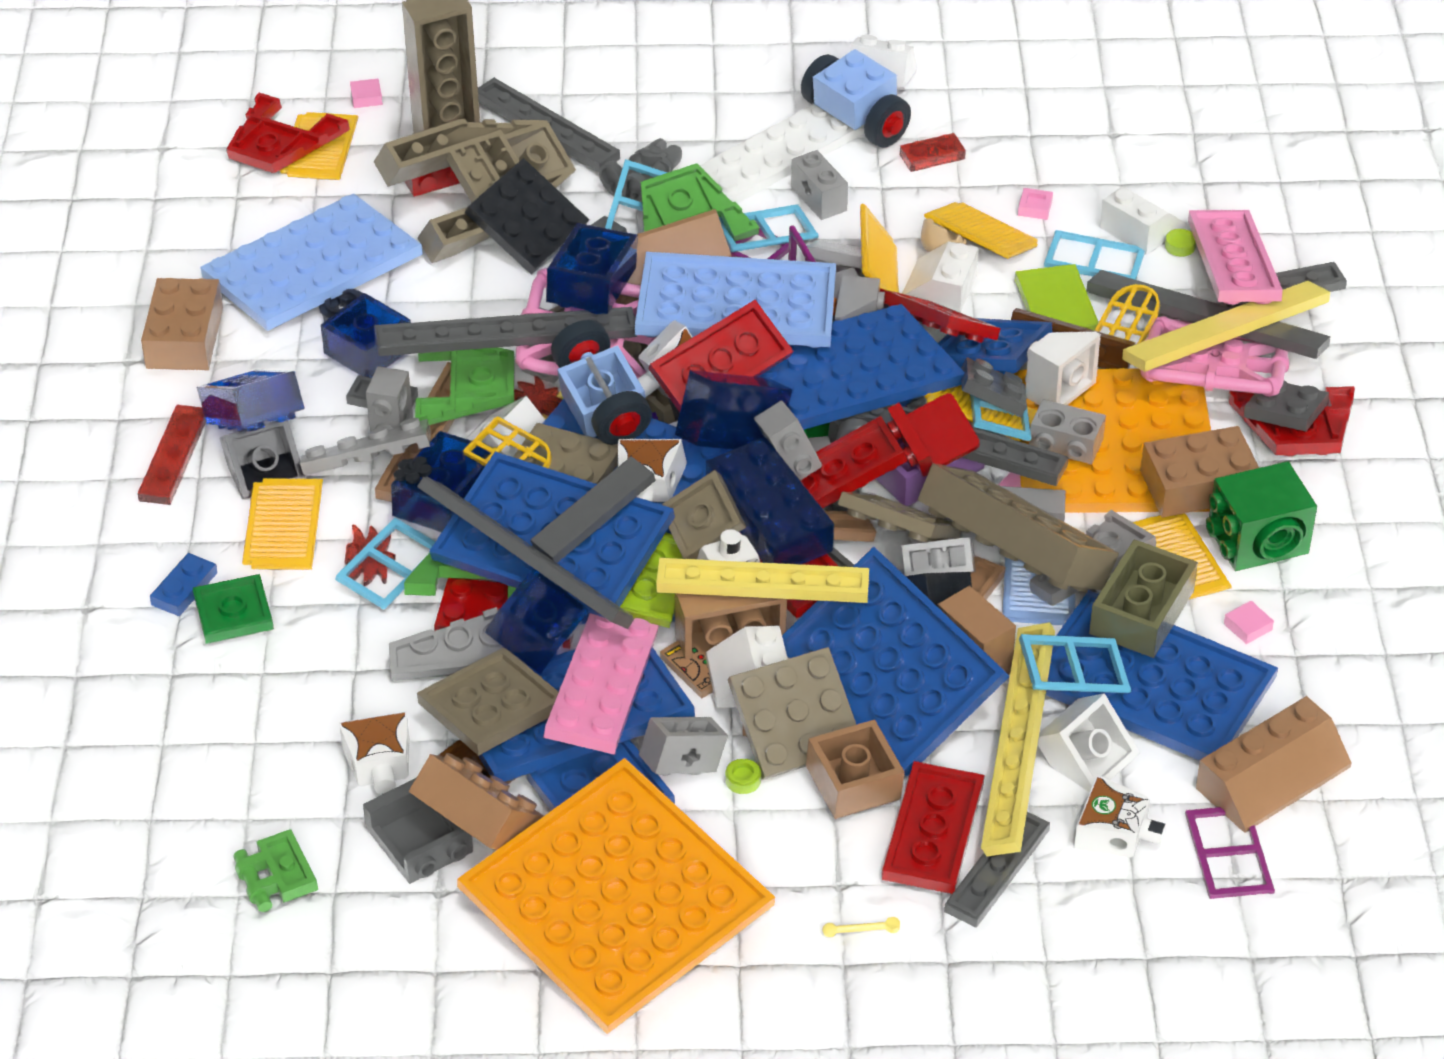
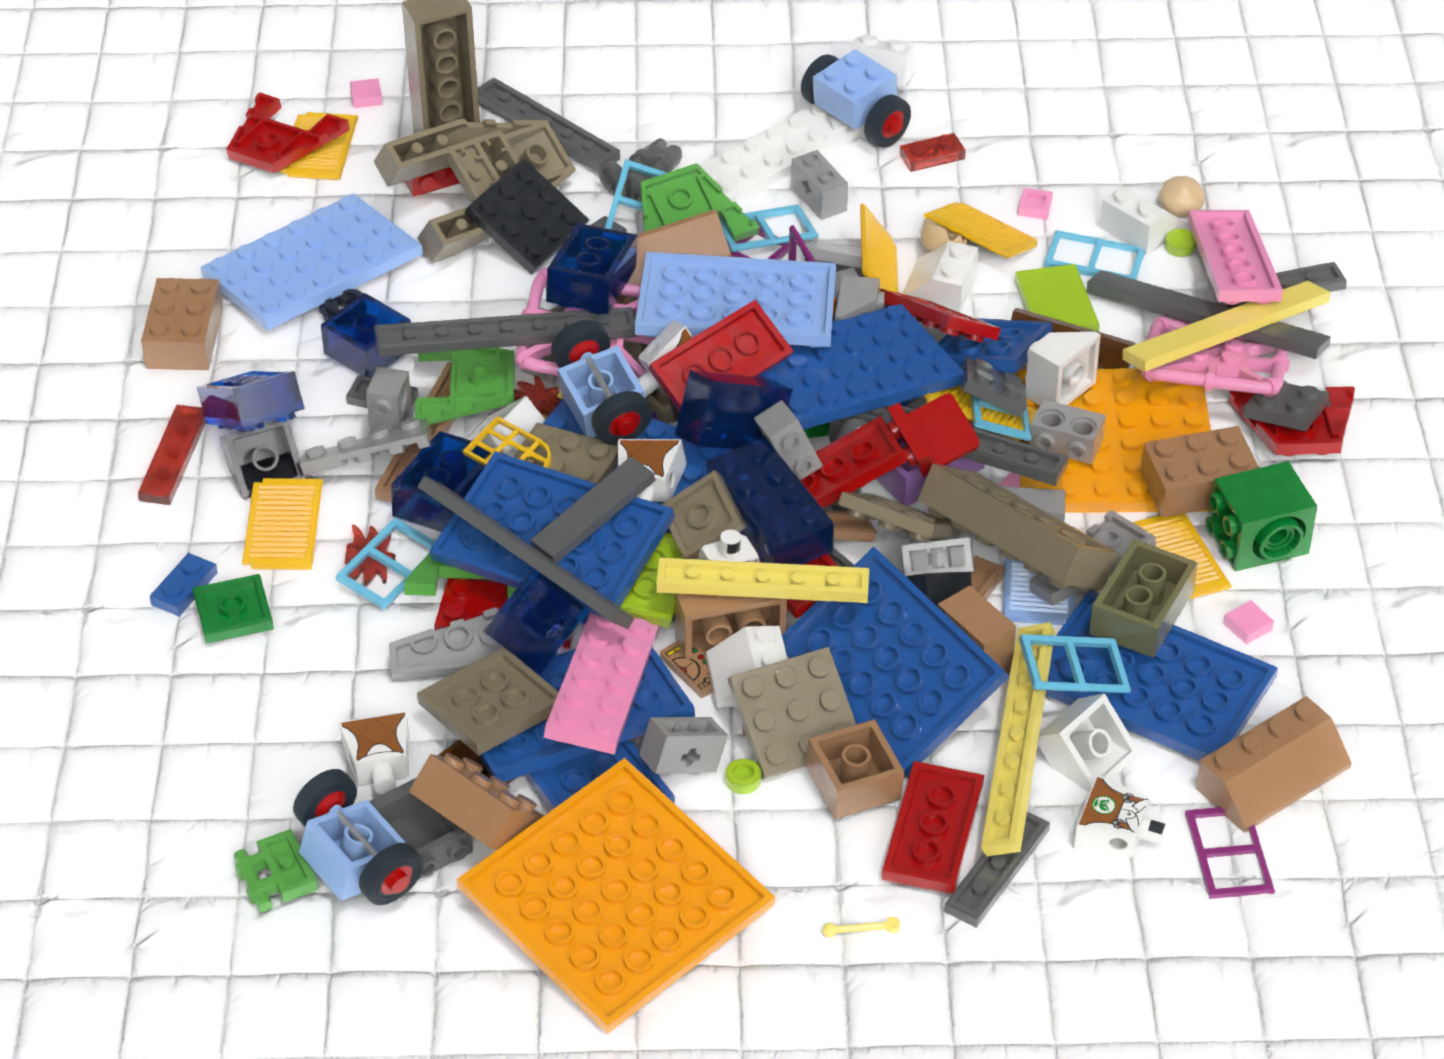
black plant [393,457,432,484] -> none
yellow window [1095,284,1160,344] -> none
none -> brick [293,769,424,905]
none -> tan hair [1157,175,1205,218]

